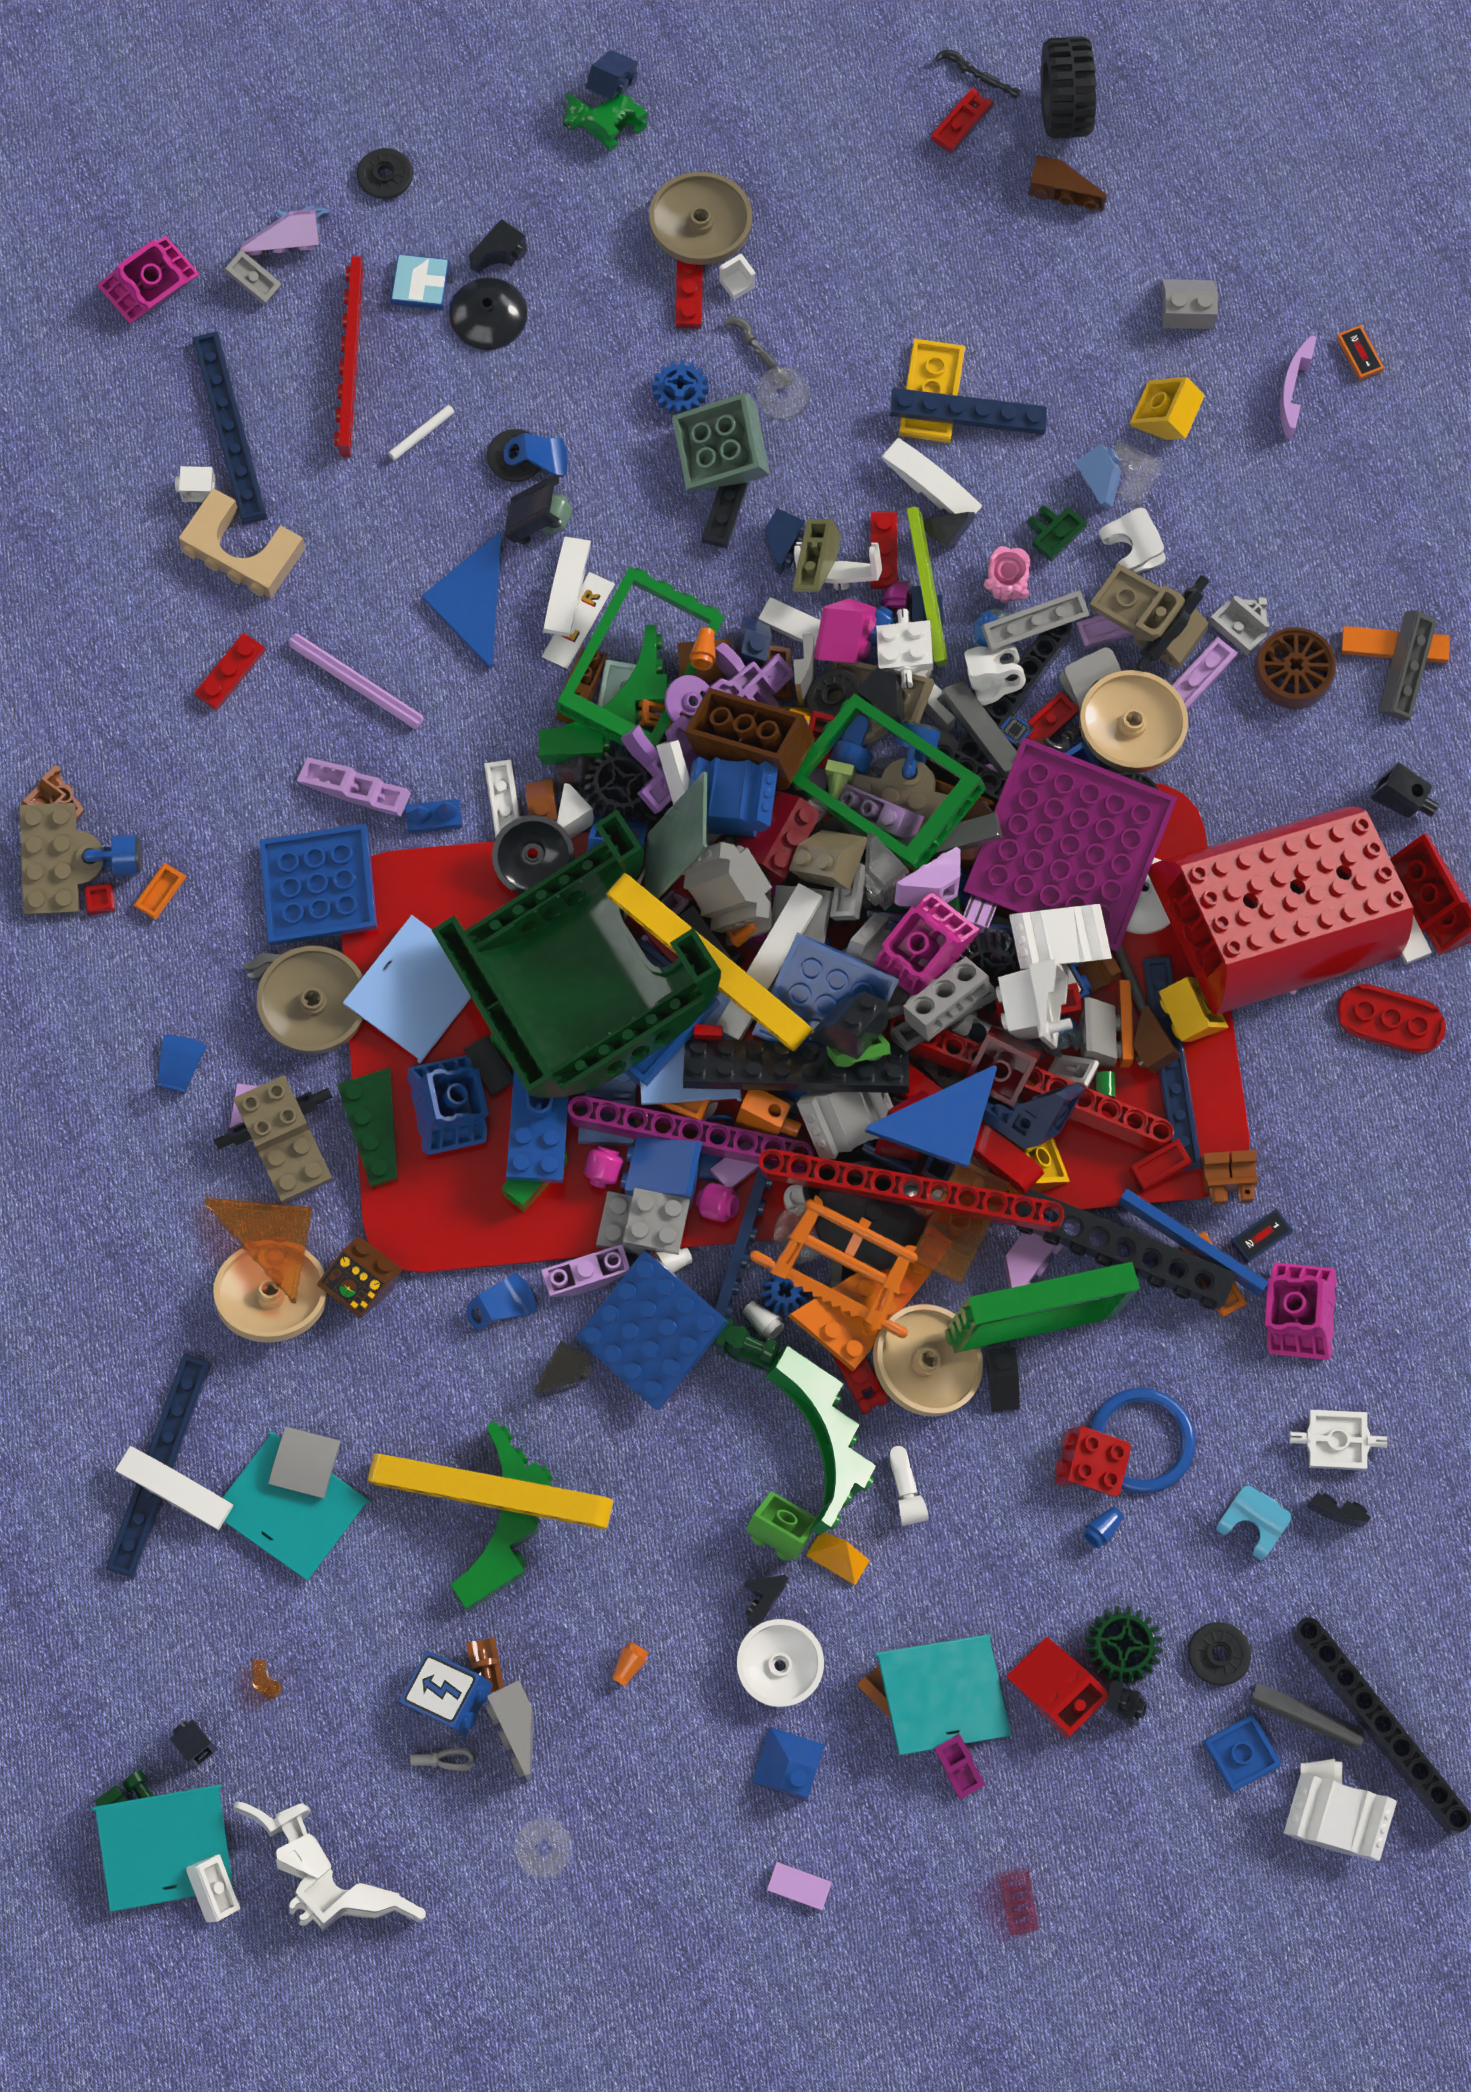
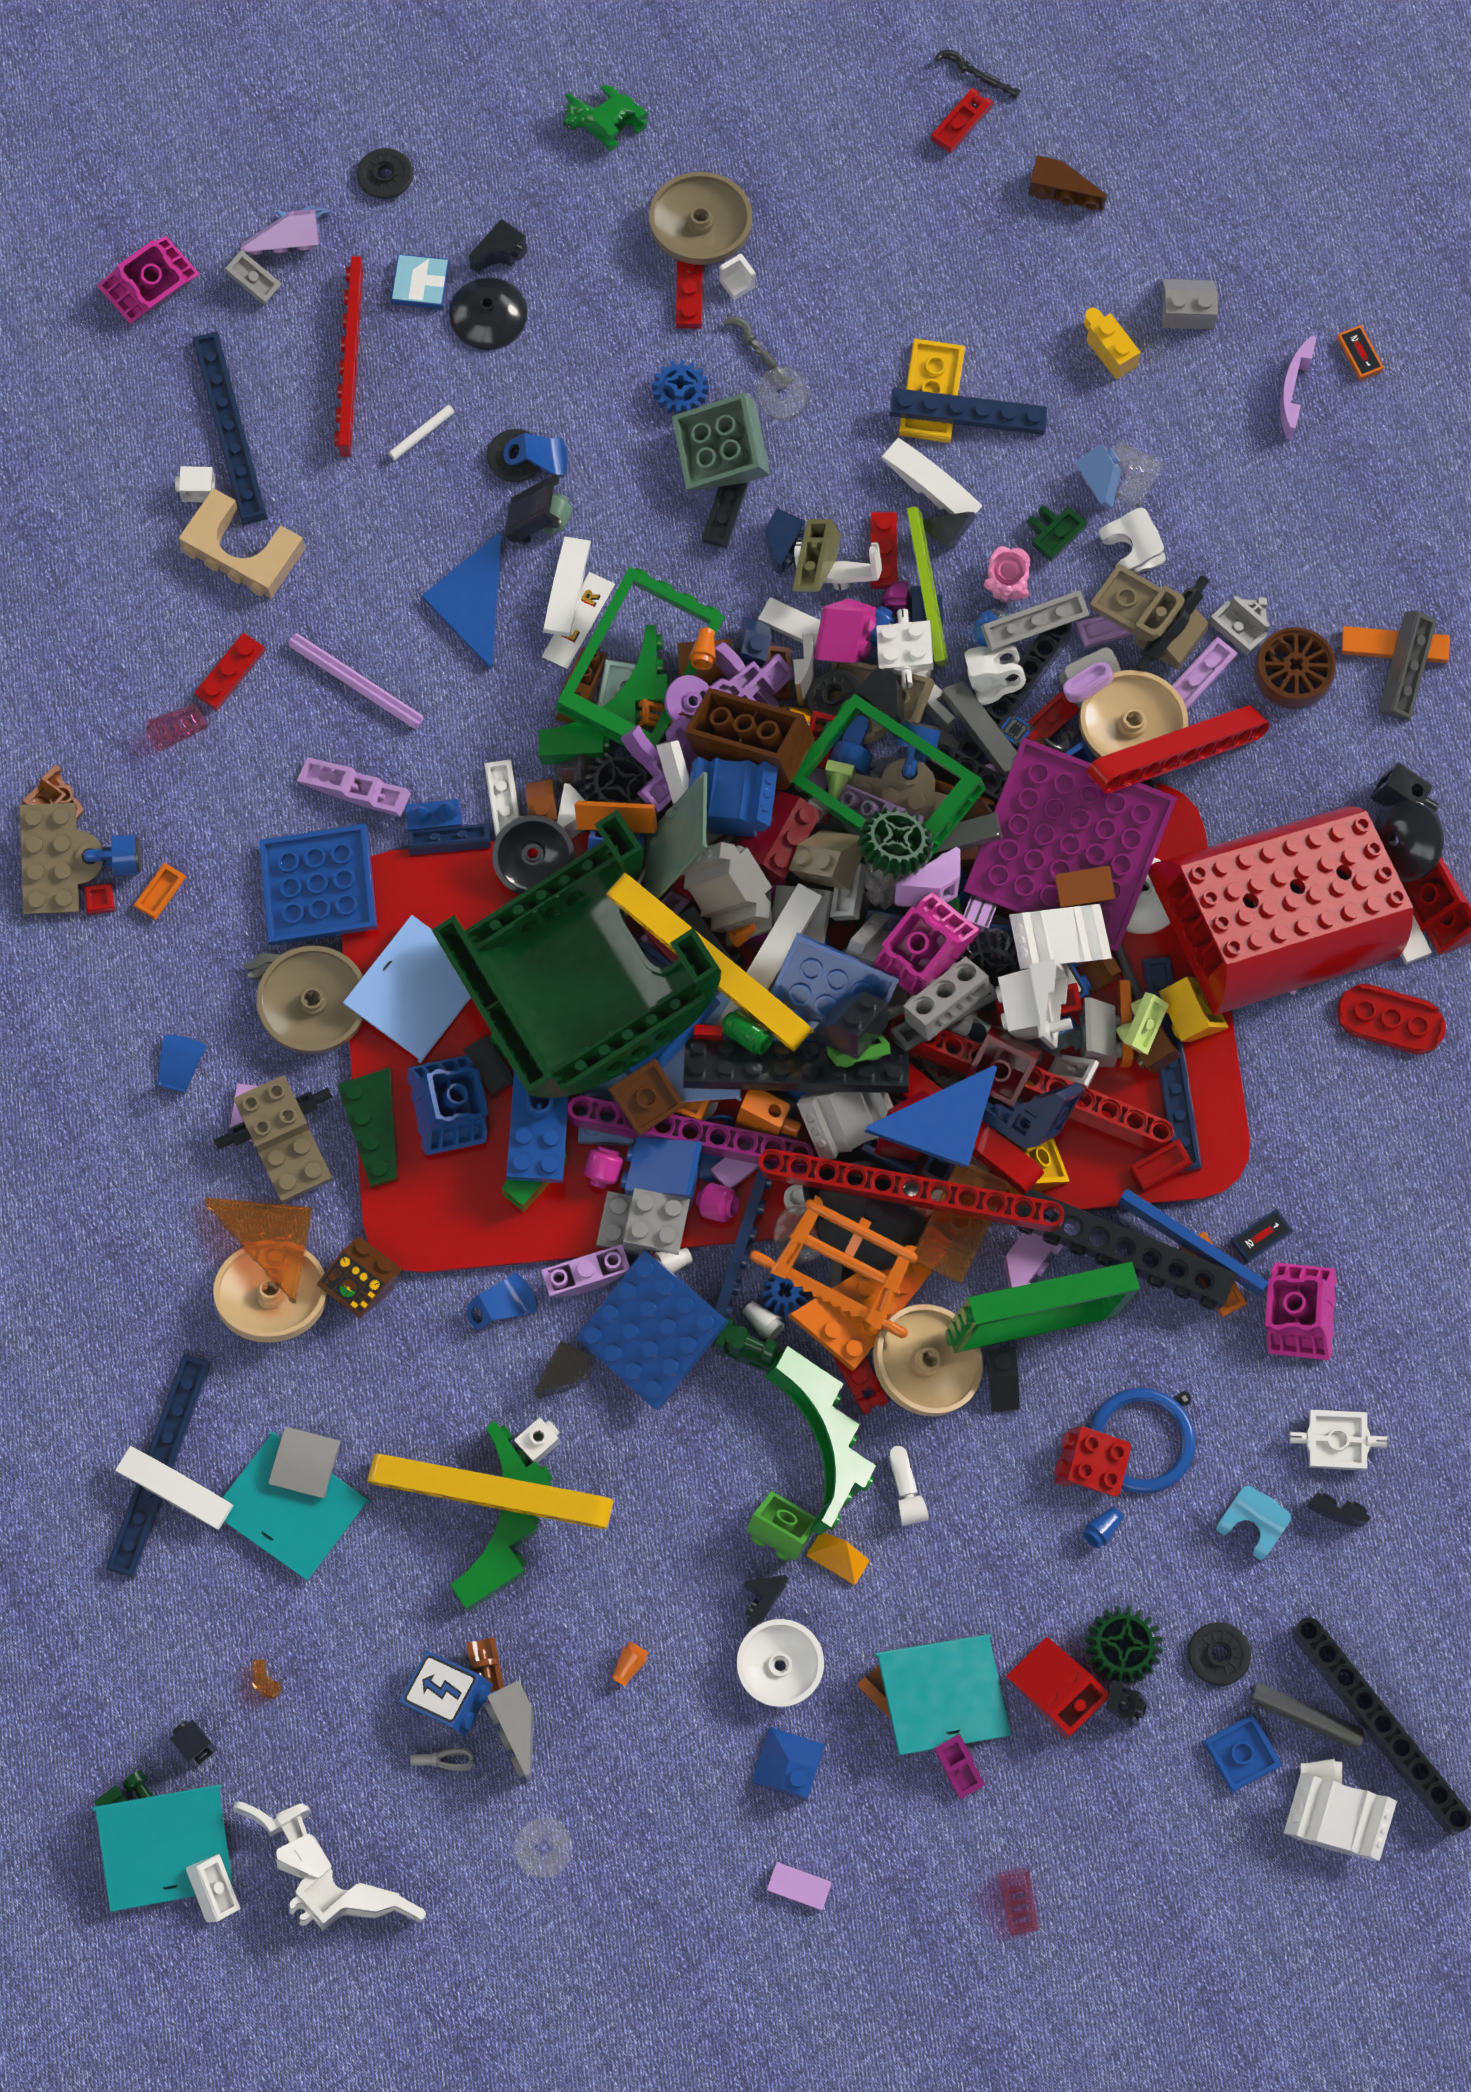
dark blue brick [585,50,638,100] -> none
black tyre [1040,36,1096,139] -> none
green hinge [1096,1071,1115,1099] -> none
yellow slope [1129,377,1205,440] -> none
dark orange hips [1201,1150,1258,1206] -> none
none -> clear pink slope [146,704,208,751]
none -> dark blue tile [408,823,491,856]
none -> white brick [514,1418,560,1463]
none -> orange tile [574,801,658,833]
none -> reddish brown tile [607,1058,685,1136]
none -> green head [722,1010,773,1055]
none -> dark green gear [857,807,933,880]
none -> dark orange panel [1055,866,1115,909]
none -> lavender tile [1063,662,1113,703]
none -> yellow brick [1084,308,1141,380]
none -> red beam [1086,705,1270,794]
none -> yellowish green tile [1116,992,1169,1055]
none -> black piece [1177,1392,1191,1406]
none -> black dish [1373,800,1444,882]

